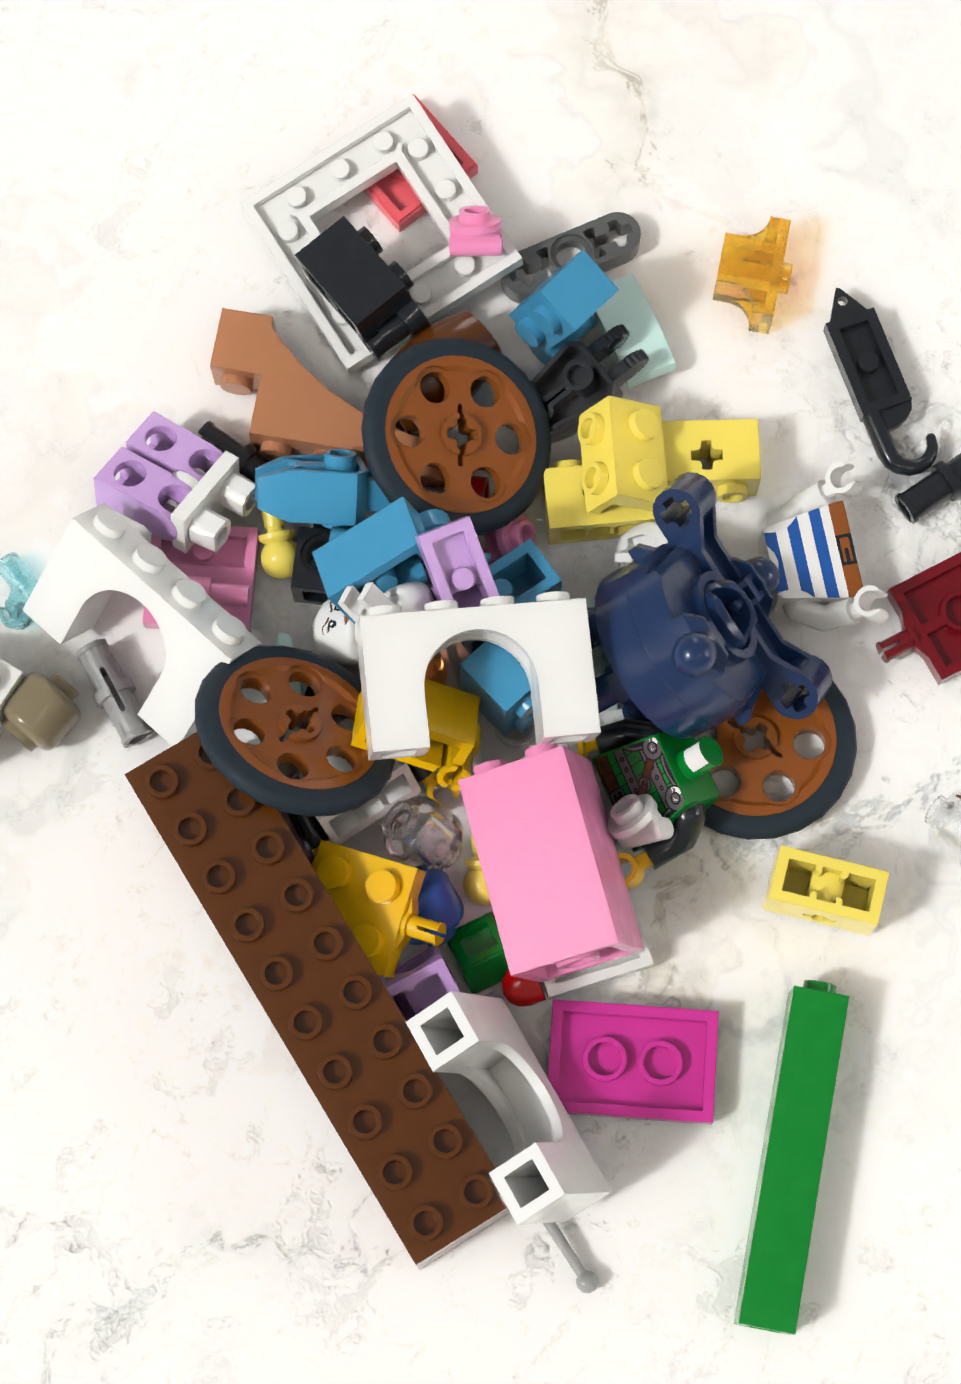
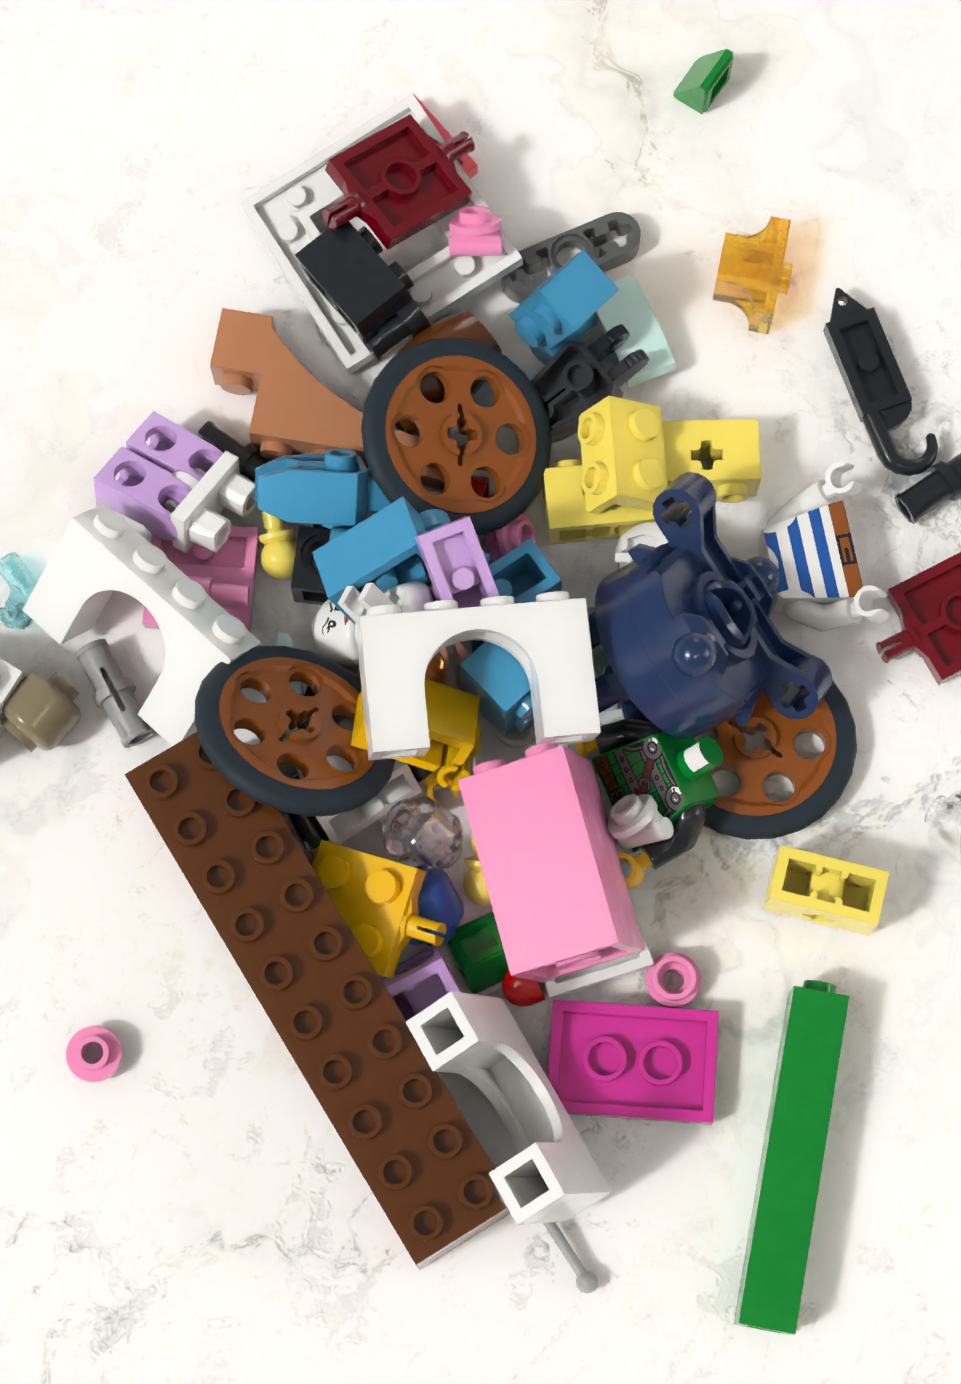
none -> bright pink plate [66,1026,122,1082]
none -> dark red plate [322,114,475,250]
none -> bright pink plate [645,952,701,1008]
none -> slope [673,49,734,114]

